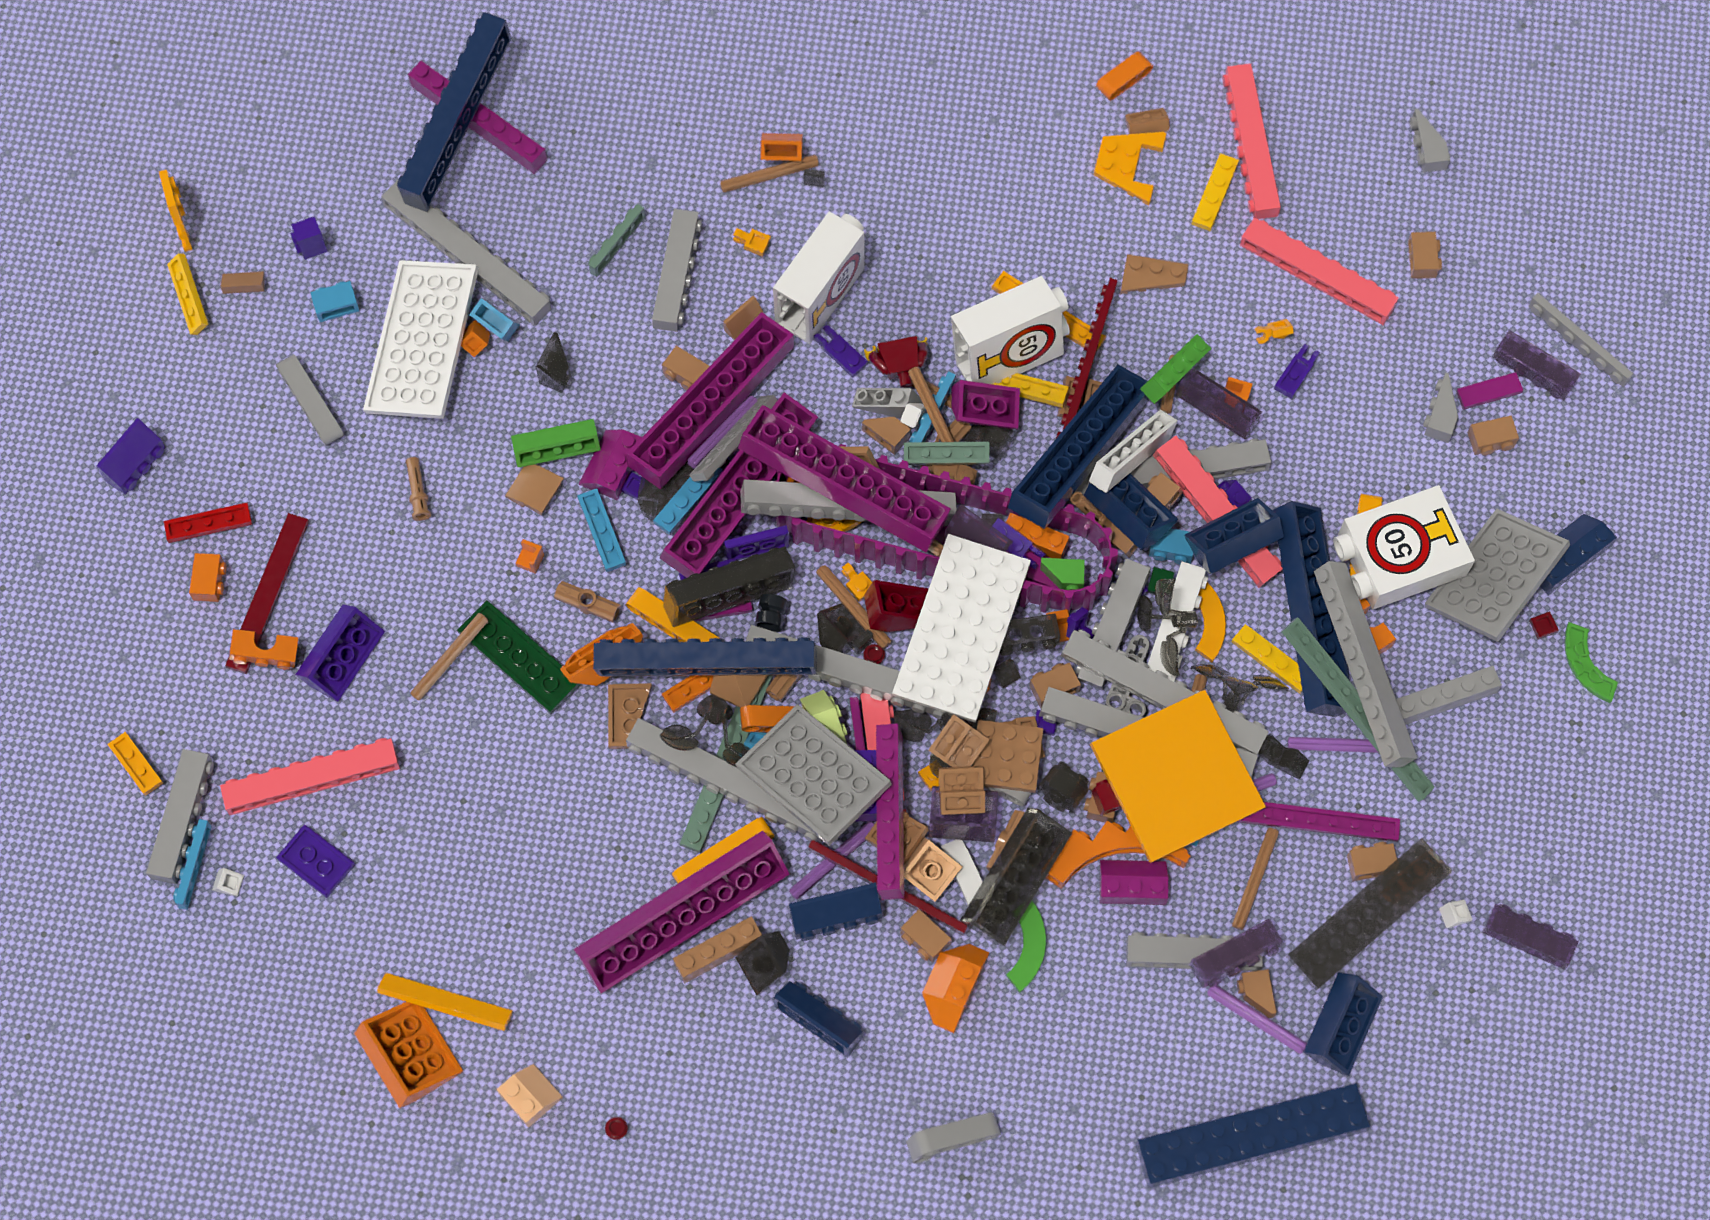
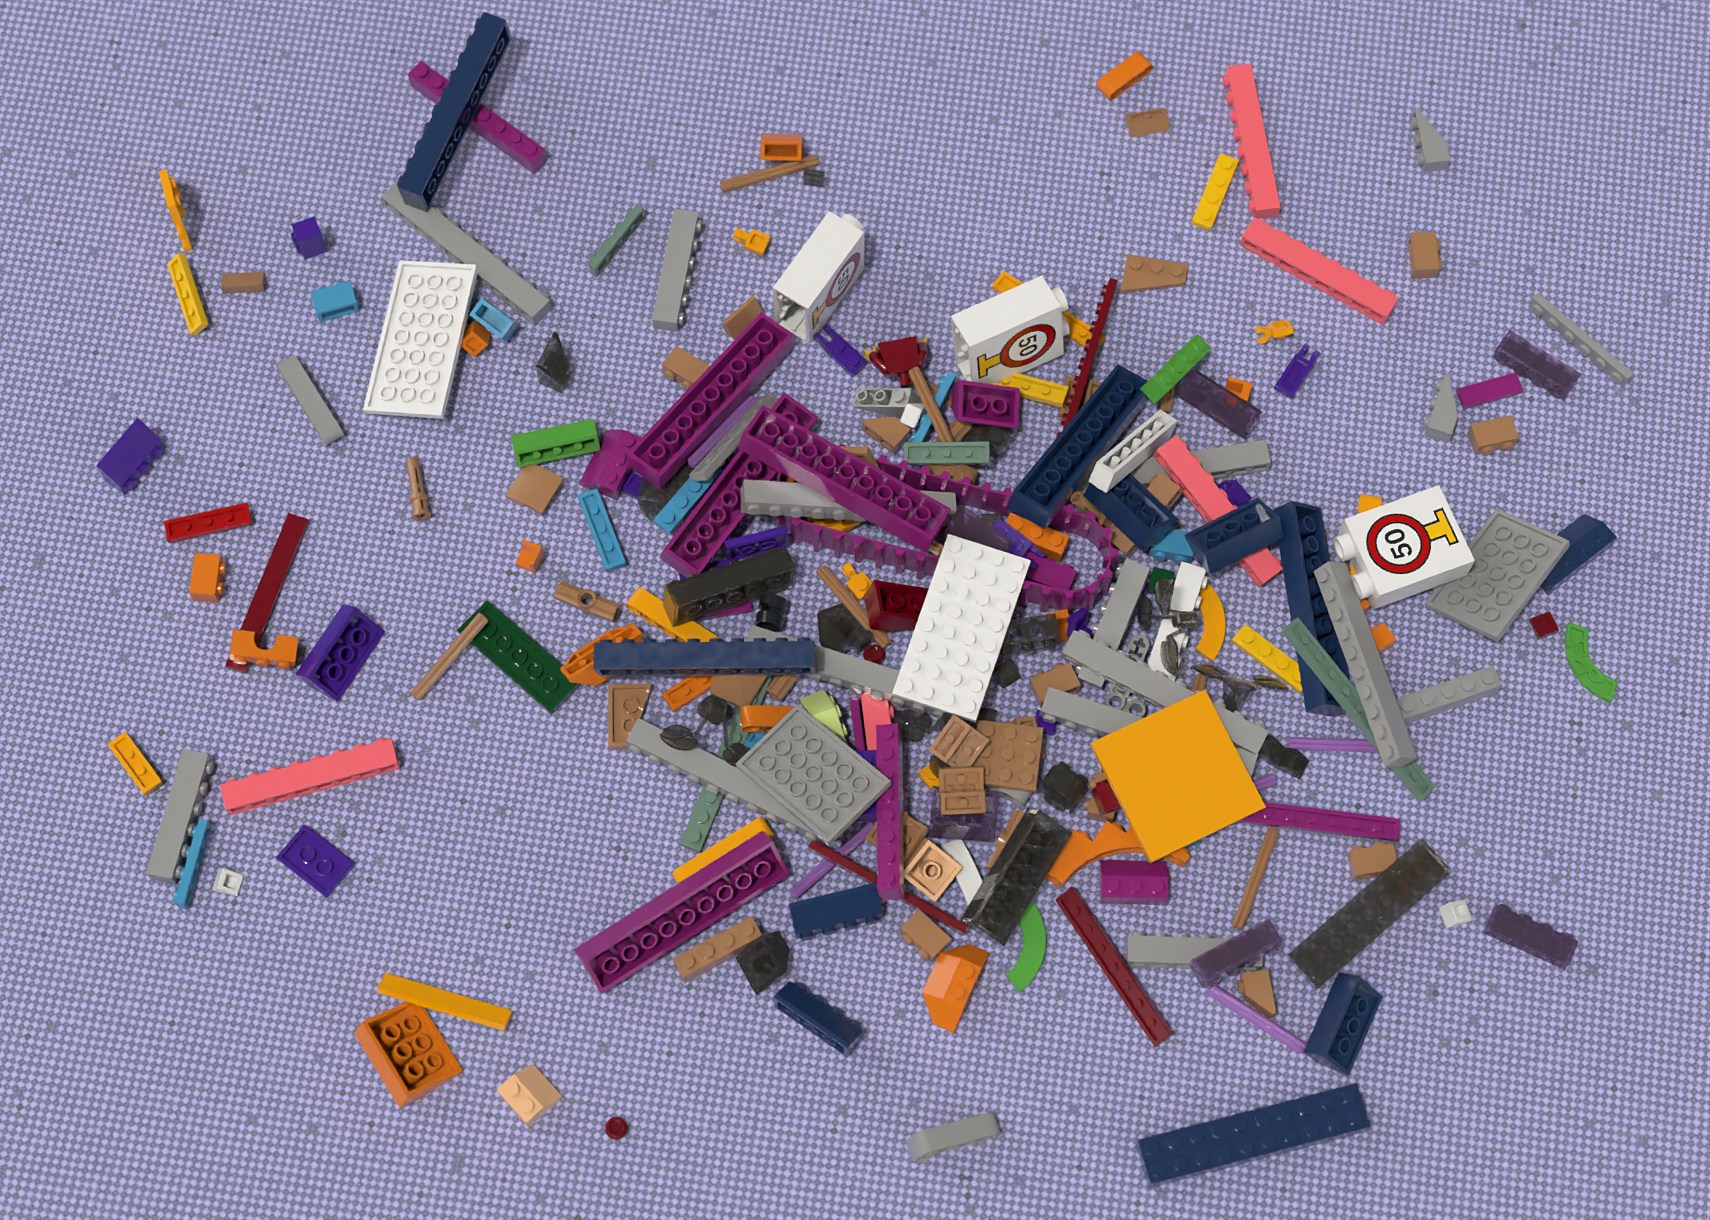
bright green slope [1040,558,1085,590] -> none
light orange wing [1094,132,1167,205] -> none
none -> dark red tile [1055,887,1174,1047]

